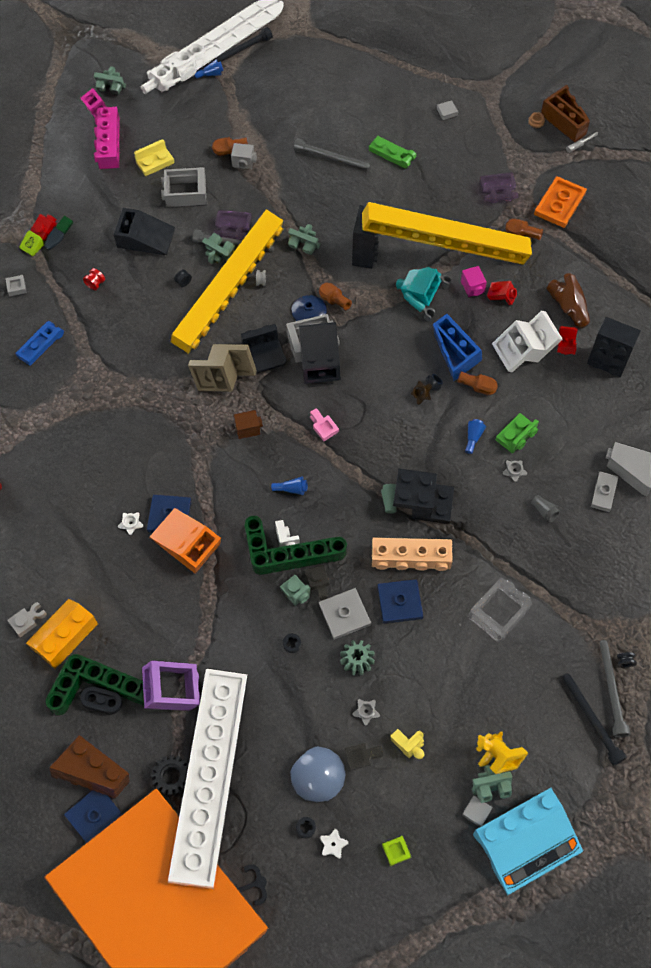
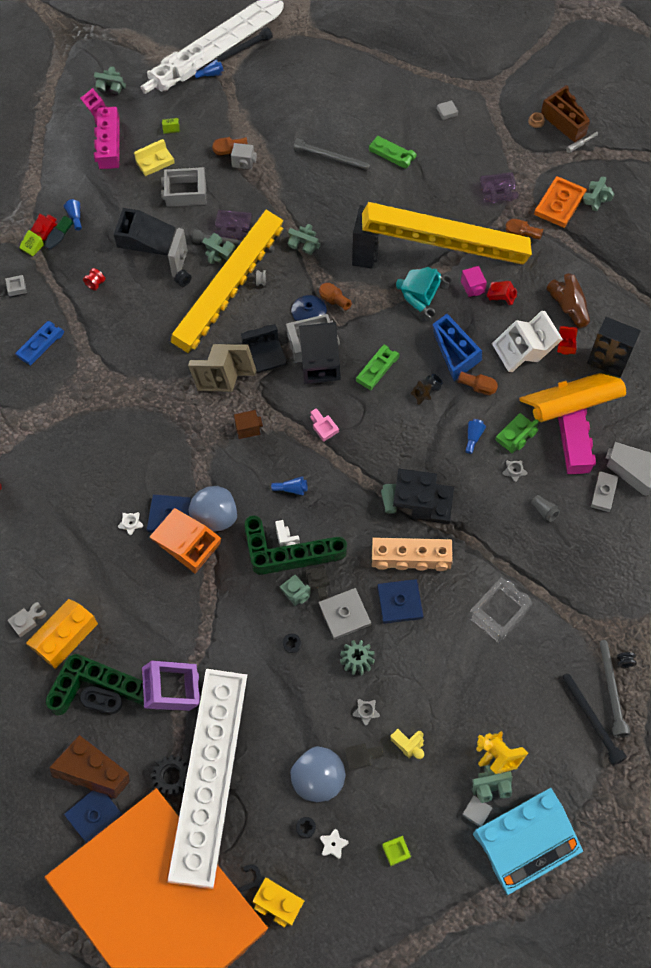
none -> blue cone [64,199,82,230]
none -> lime slope [162,118,180,134]
none -> light grey plate [168,228,188,277]
none -> sand blue cylinder [188,486,237,532]
none -> yellow bracket [252,878,304,927]
none -> bright green plate [356,345,400,390]
none -> light orange door [519,373,626,422]
none -> dark pink brick [558,408,596,474]
none -> sand green hips [583,177,614,211]

